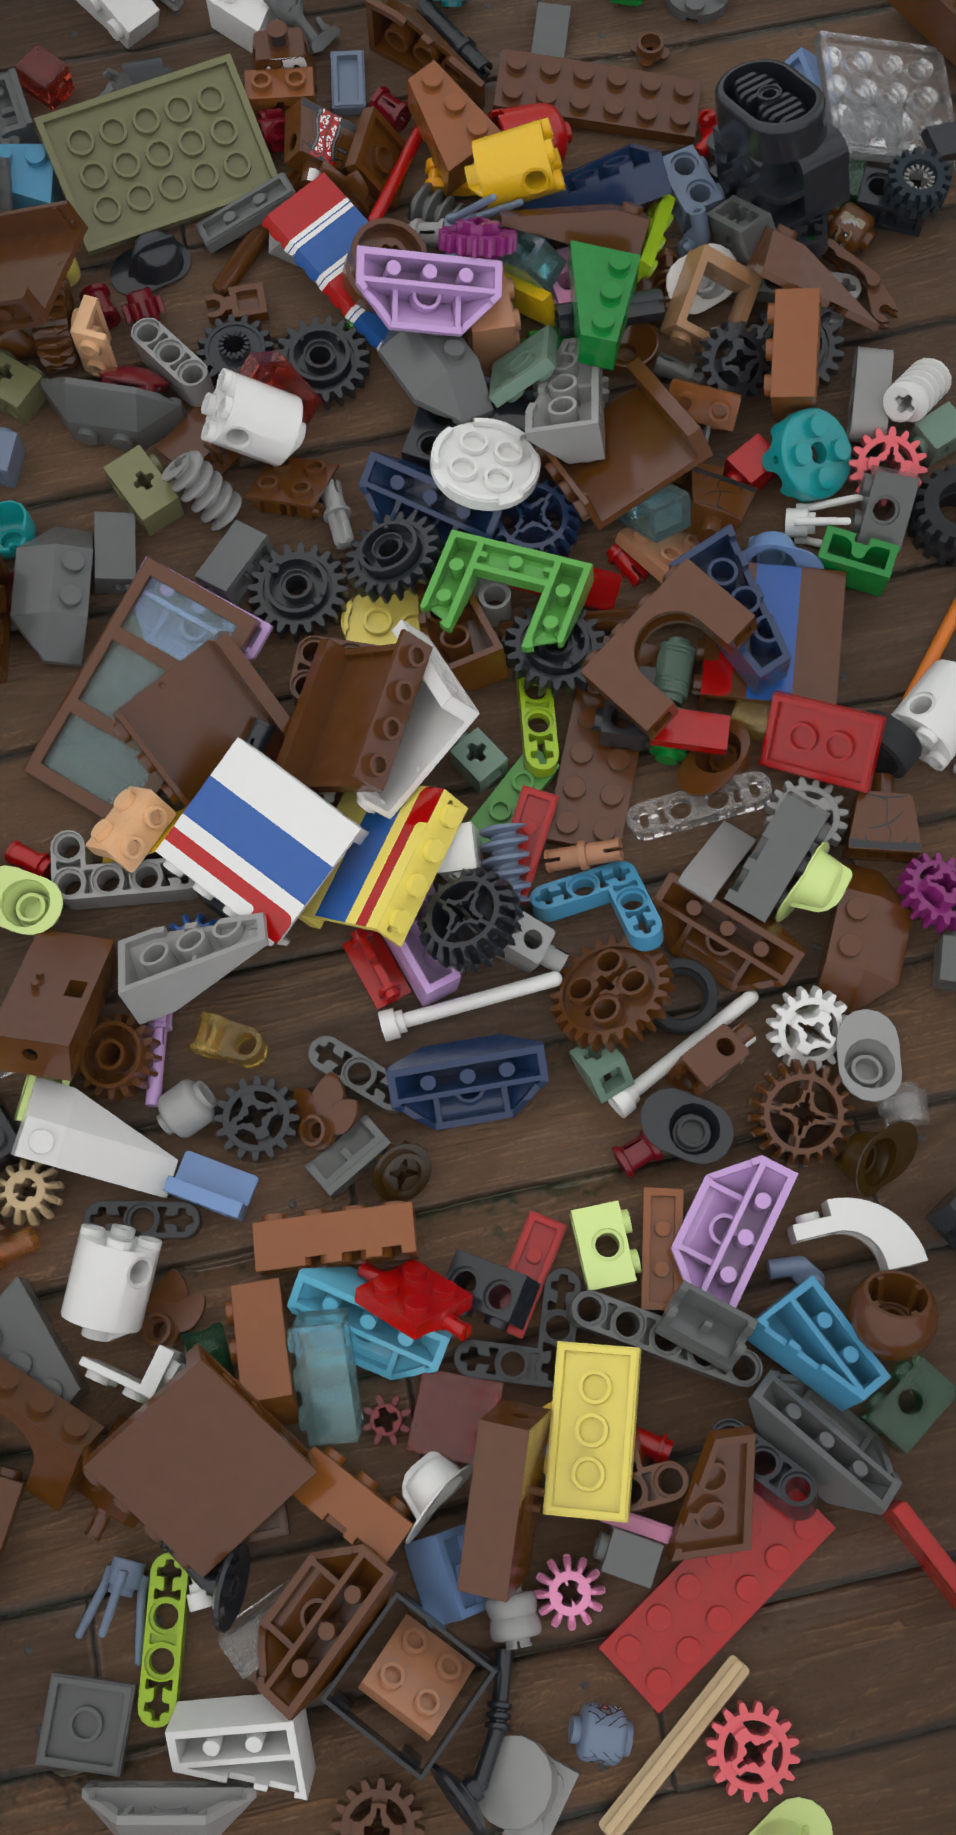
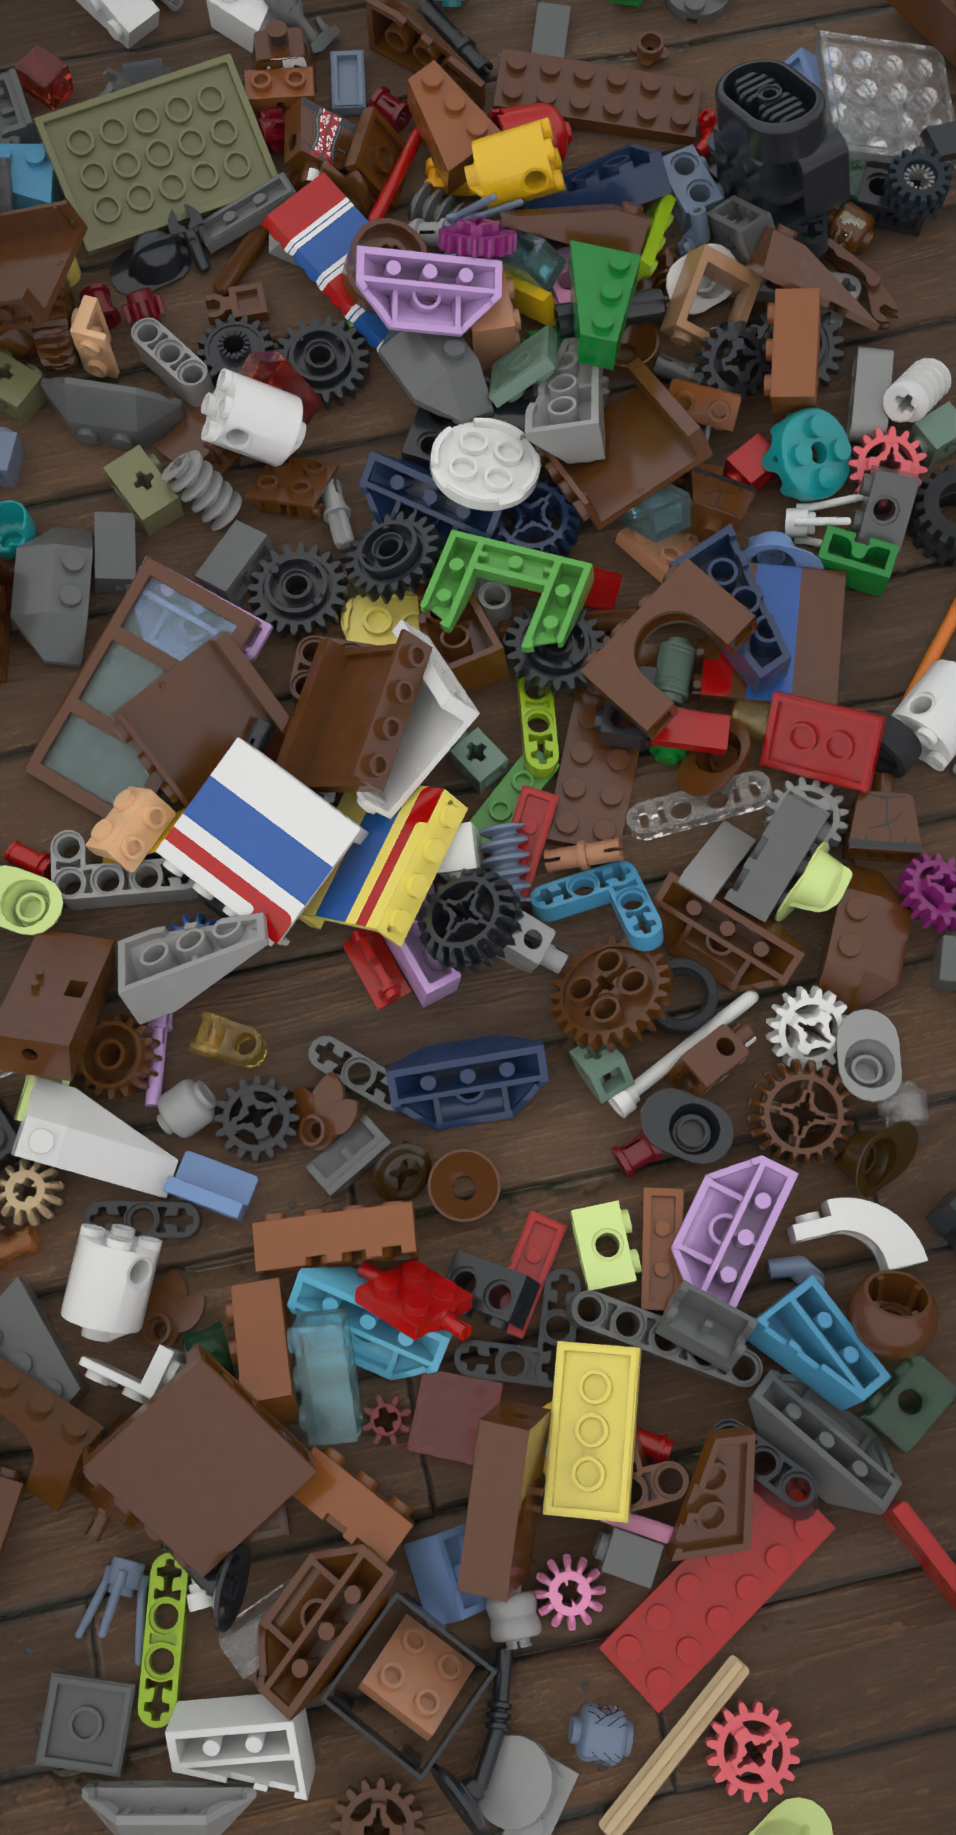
dark red dish [99,366,171,393] -> none
white piece [378,971,562,1042] -> none
white piece [402,1451,473,1544] -> none
red pin [606,543,650,588] -> none
none -> black bar [167,204,211,273]
none -> reddish brown piece [428,1149,501,1223]

